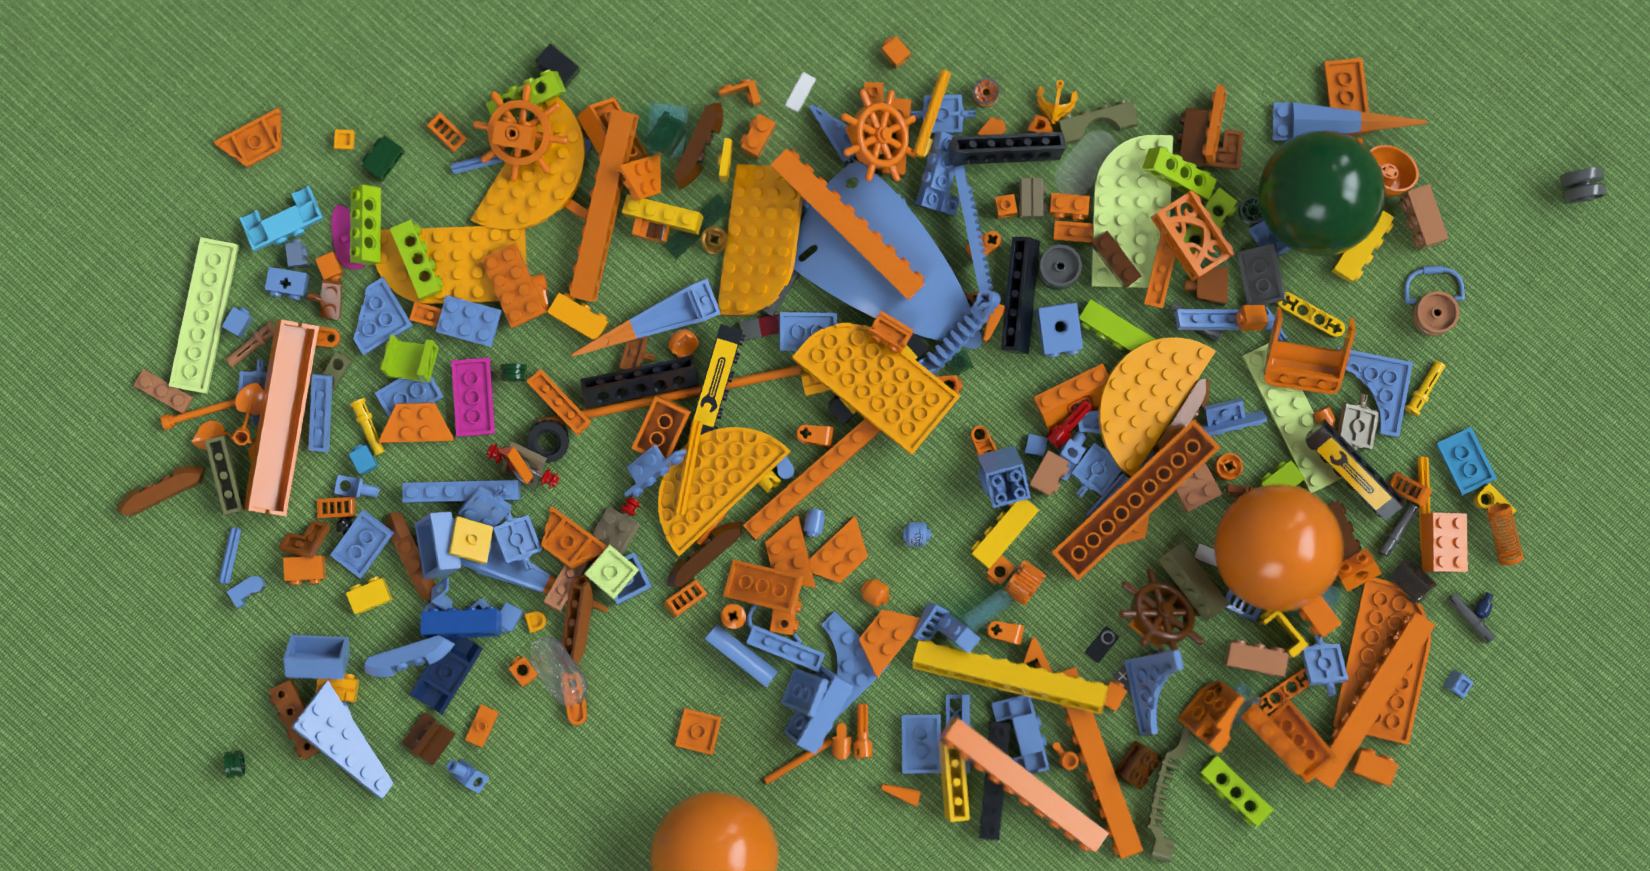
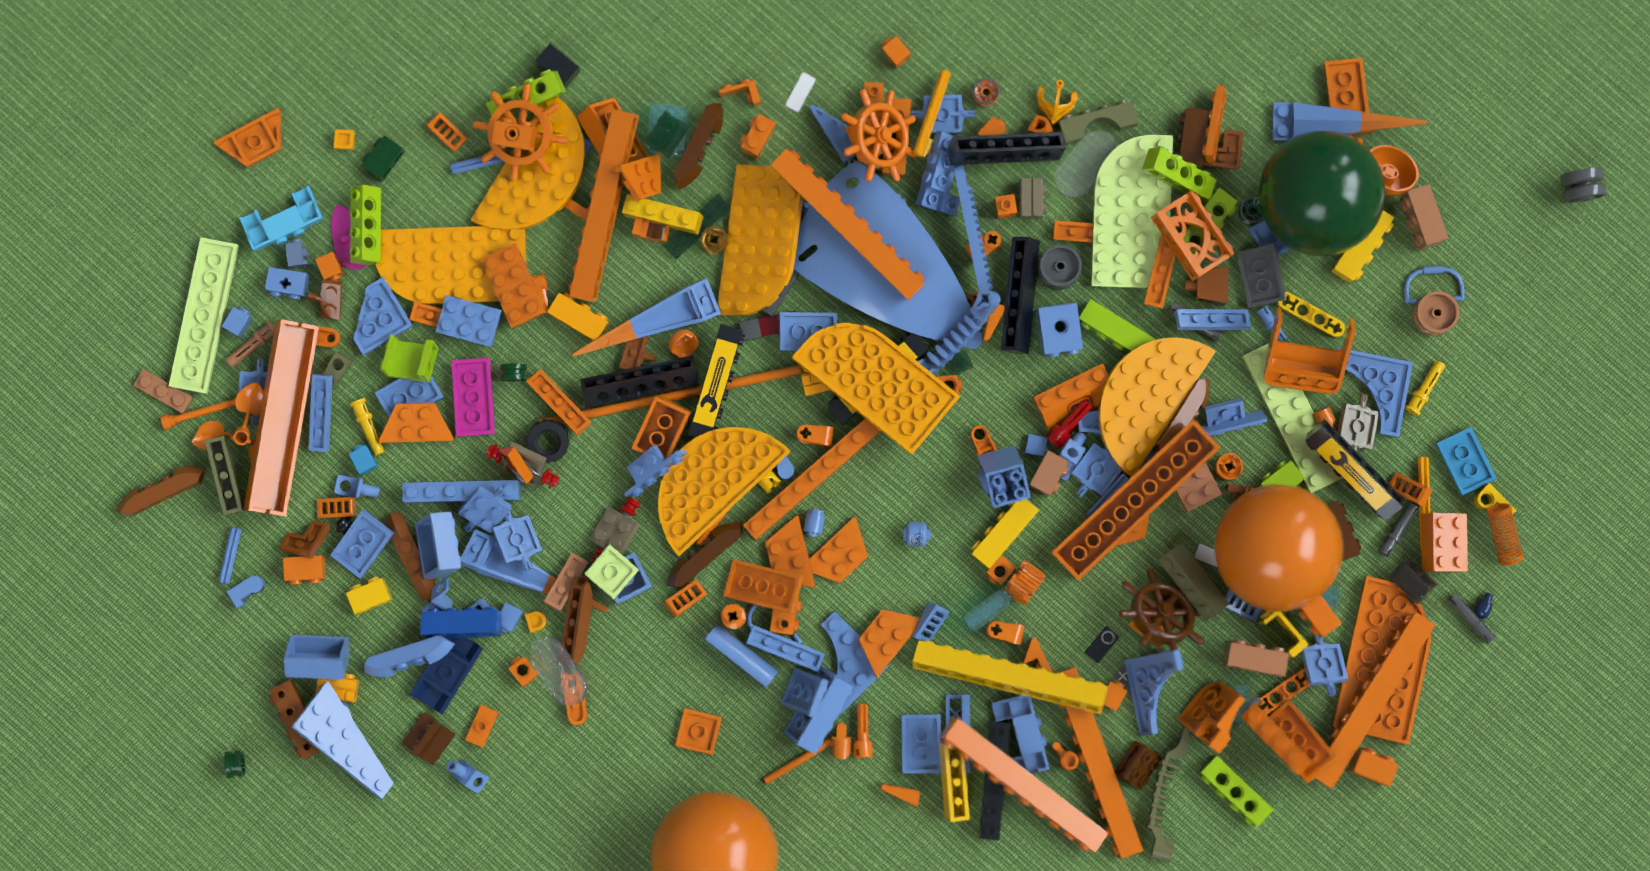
lime brick [390,220,444,301] -> none
yellow plate [449,516,493,564] -> none
orange wing [541,506,608,569] -> none
light orange axle [674,420,702,515] -> none
yellow plate [718,138,733,183] -> none
orange head [861,579,891,607] -> none
orange hinge [868,311,914,354] -> none
medium blue brick [935,613,981,654] -> none
orange brick [1048,193,1090,221] -> none
reddish brown brick [1089,230,1142,288] -> none
orange brick [1236,305,1268,331] -> none
orange brick [1337,548,1381,592] -> none
medium blue slope [1444,670,1474,699] -> none

